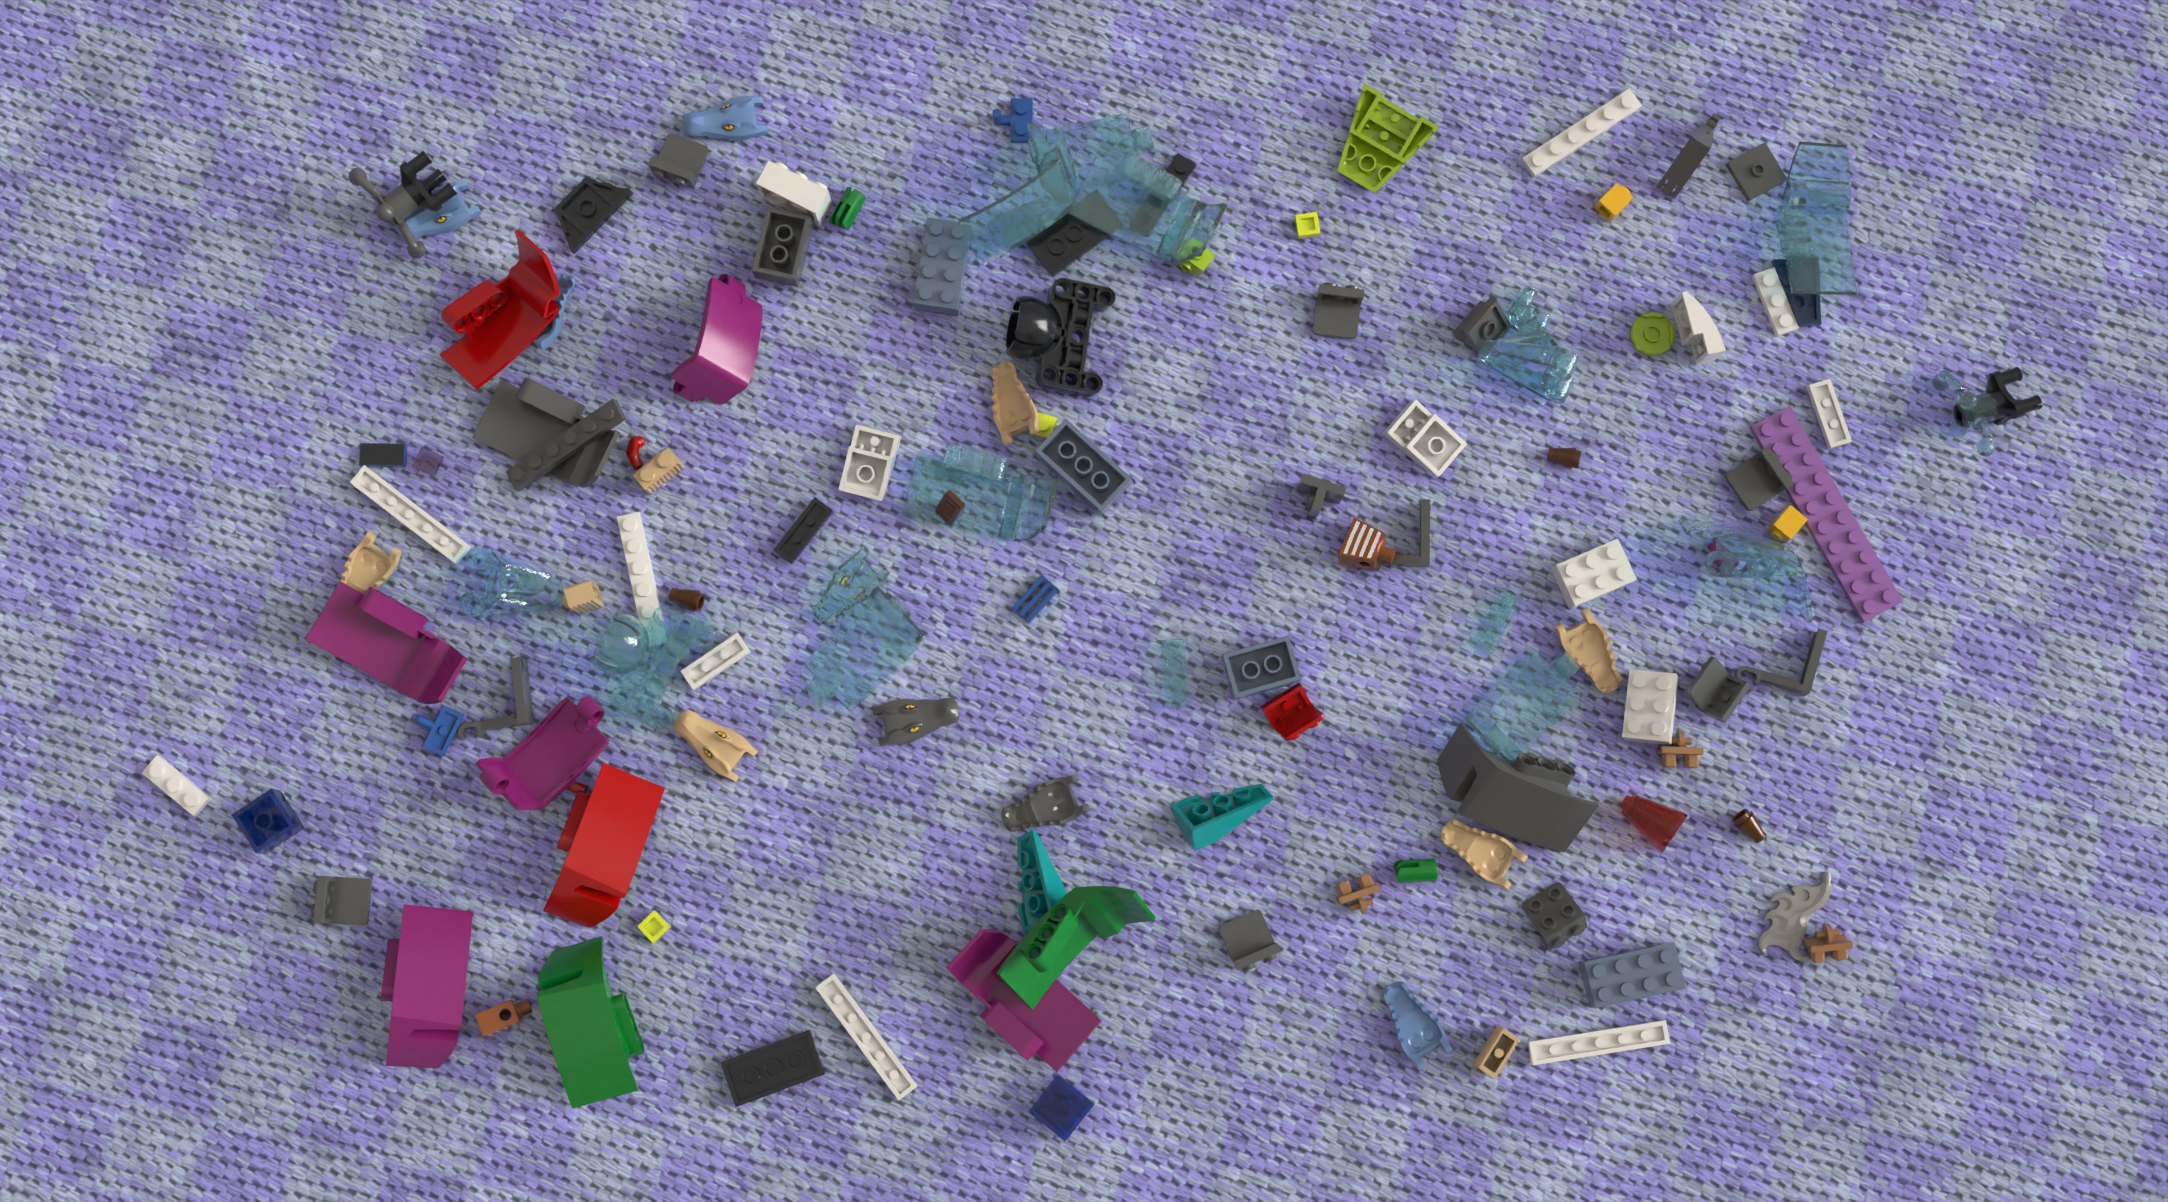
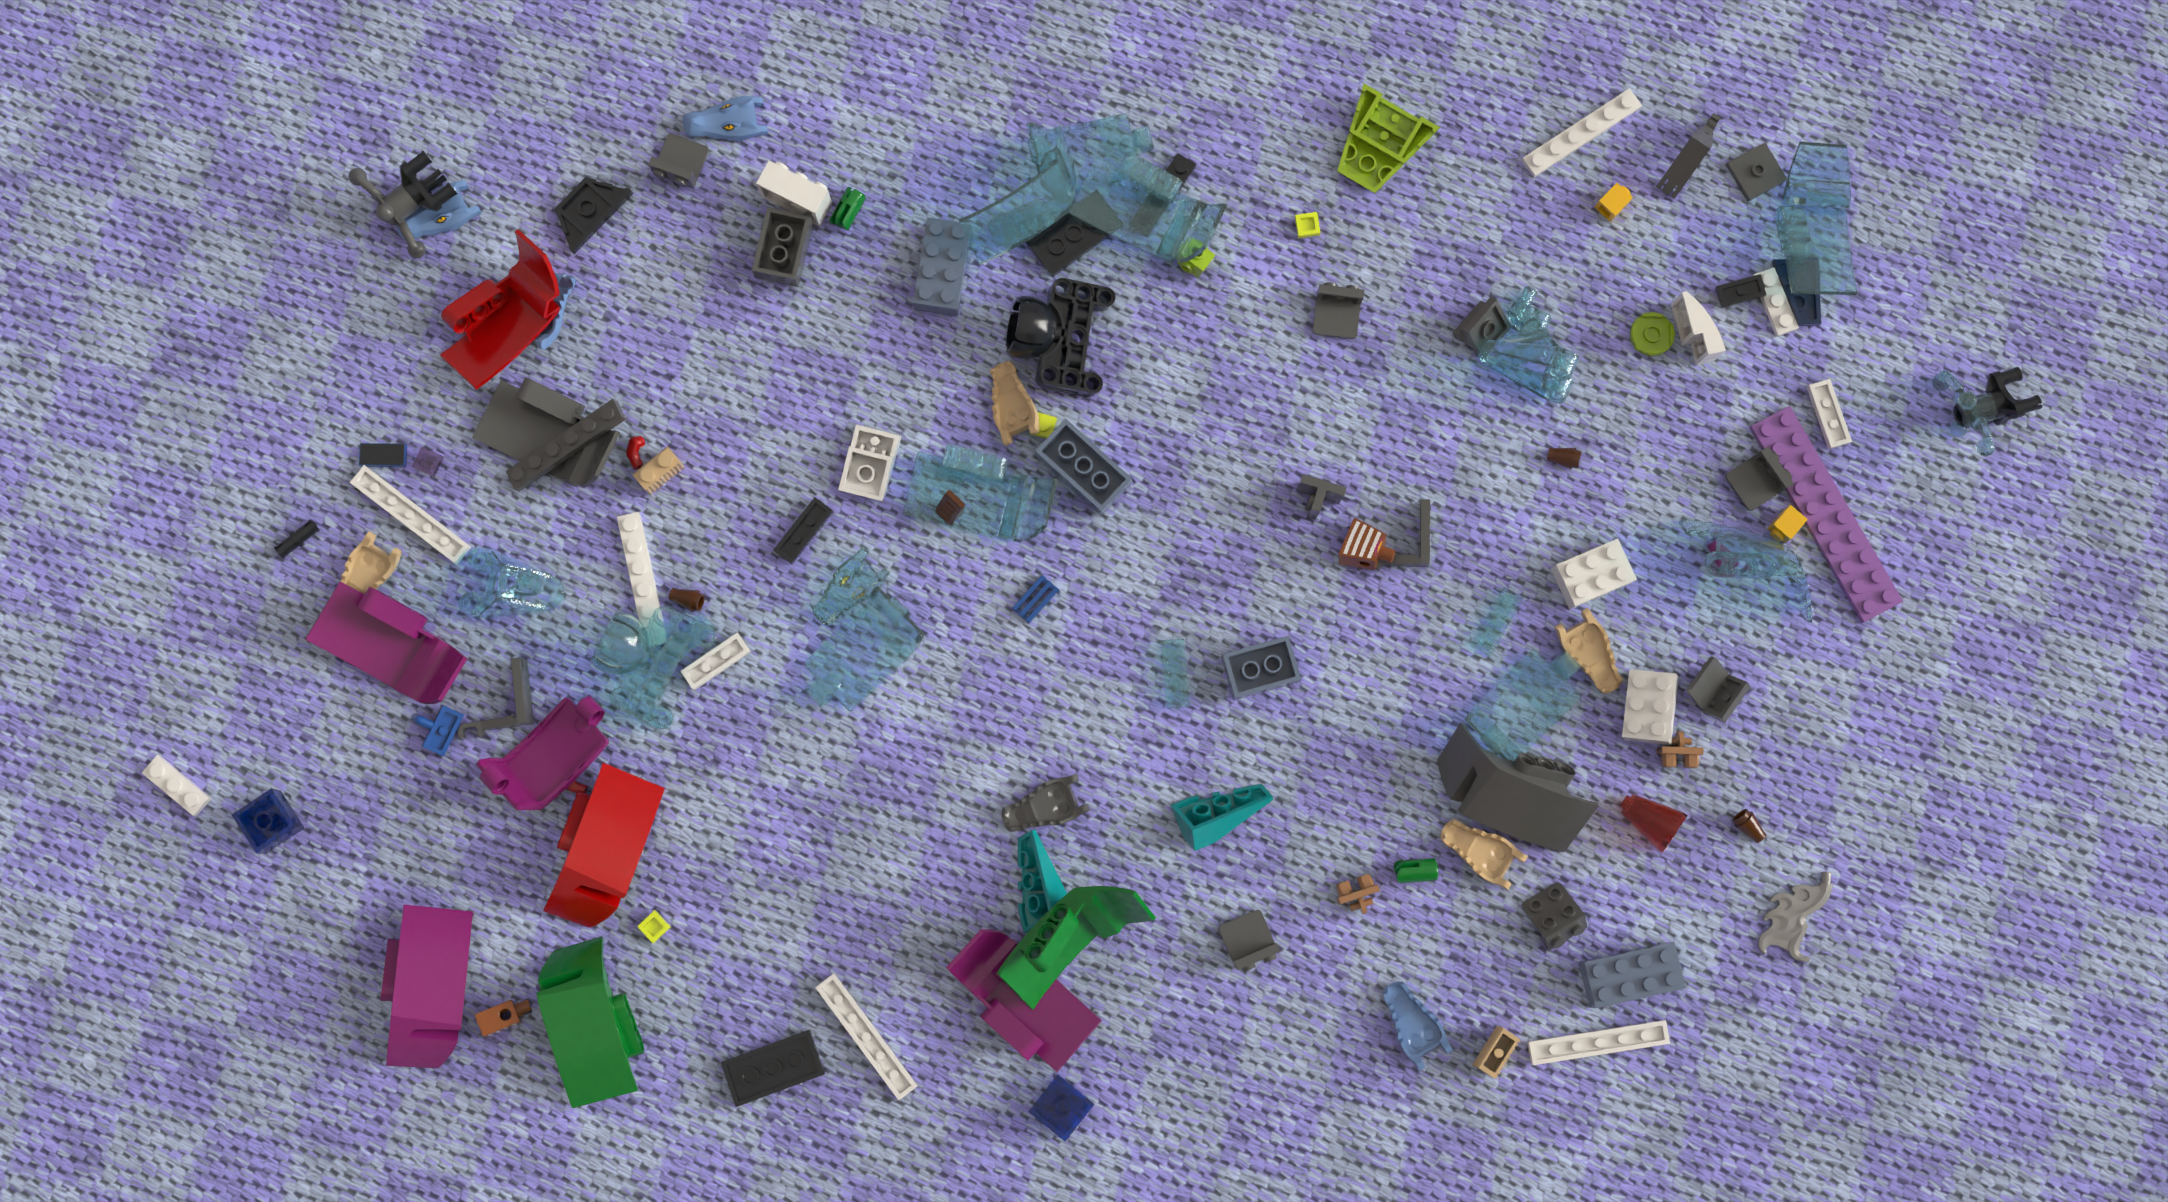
dark grey bracket [311,876,372,925] -> none
tan brick [562,579,604,615] -> none
magenta panel [671,274,762,405] -> none
tan animal [674,710,759,783] -> none
dark grey animal [872,698,959,746] -> none
blue plate [992,98,1033,143] -> none
red bracket [1260,683,1325,741] -> none
white slope [1382,399,1467,477] -> none
dark grey hinge [1735,629,1828,696] -> none
medium nougat hips [1803,923,1853,963] -> none
none -> black pin [274,519,320,559]
none -> black plate [1715,274,1767,309]

